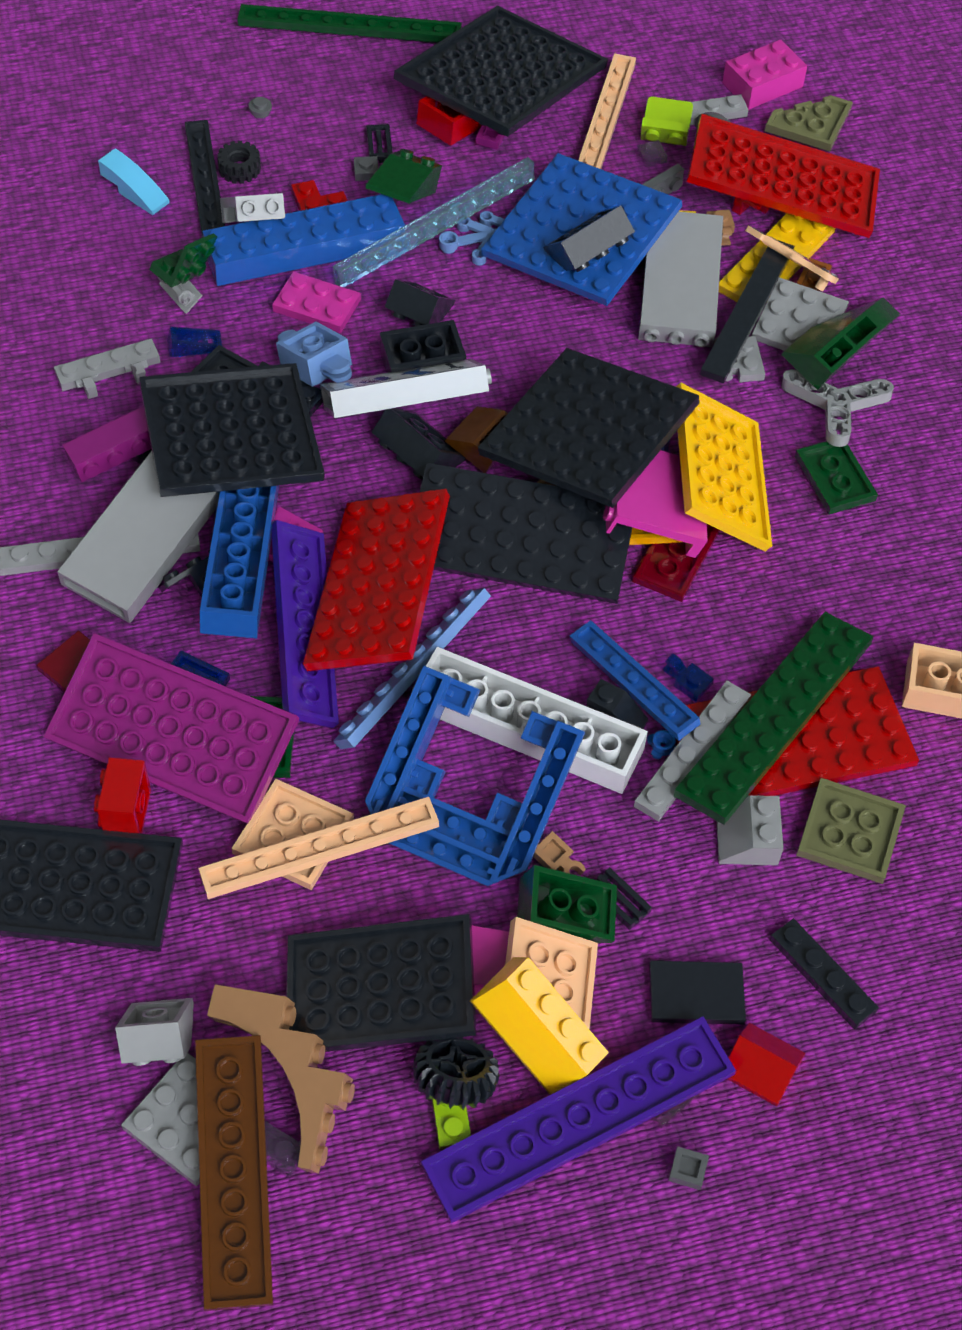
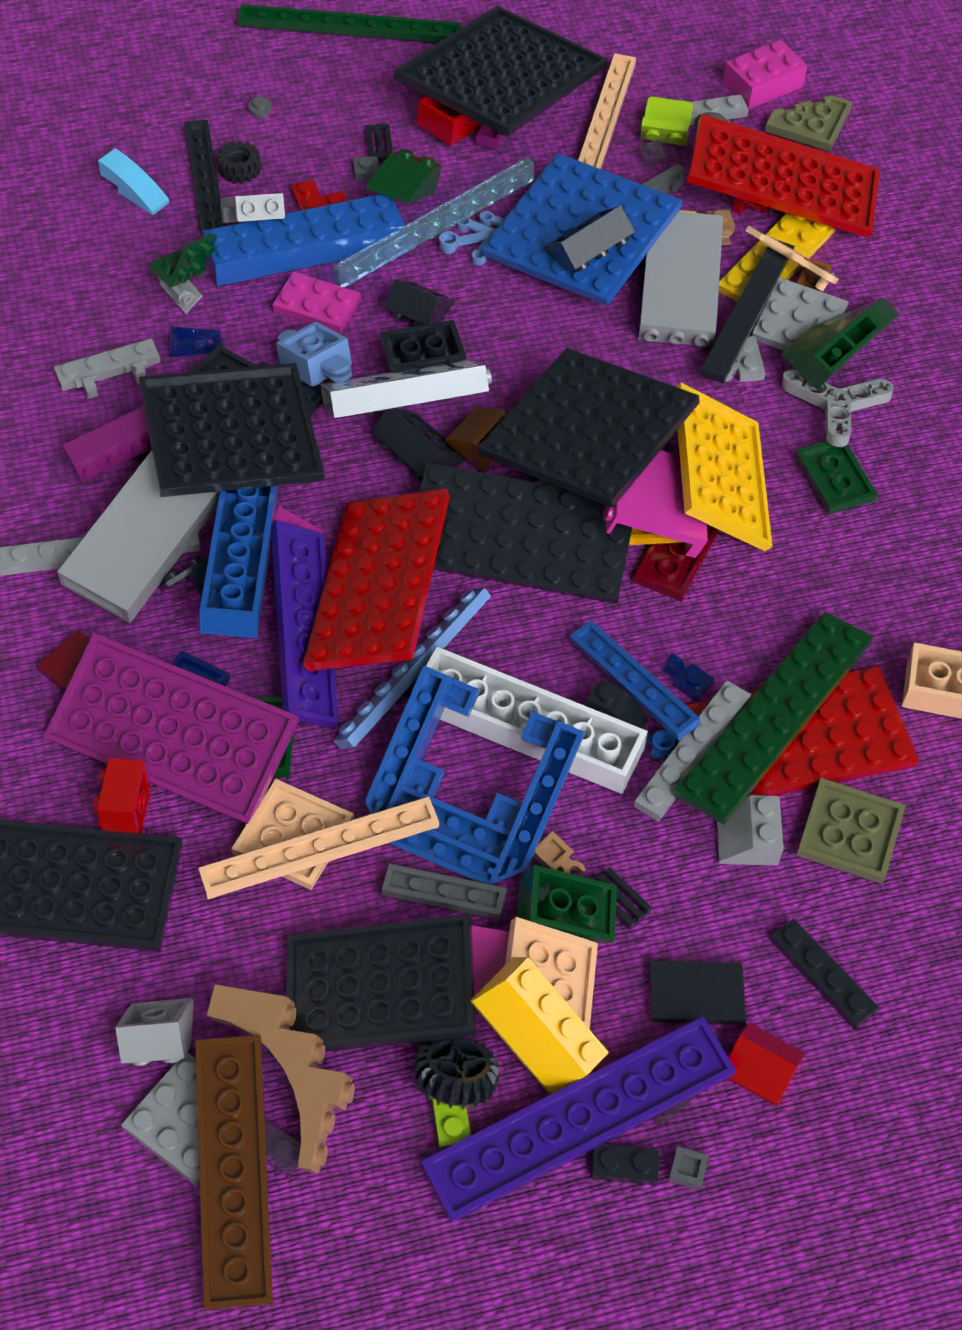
none -> dark grey plate [382,864,507,920]
none -> black plate [592,1144,659,1186]

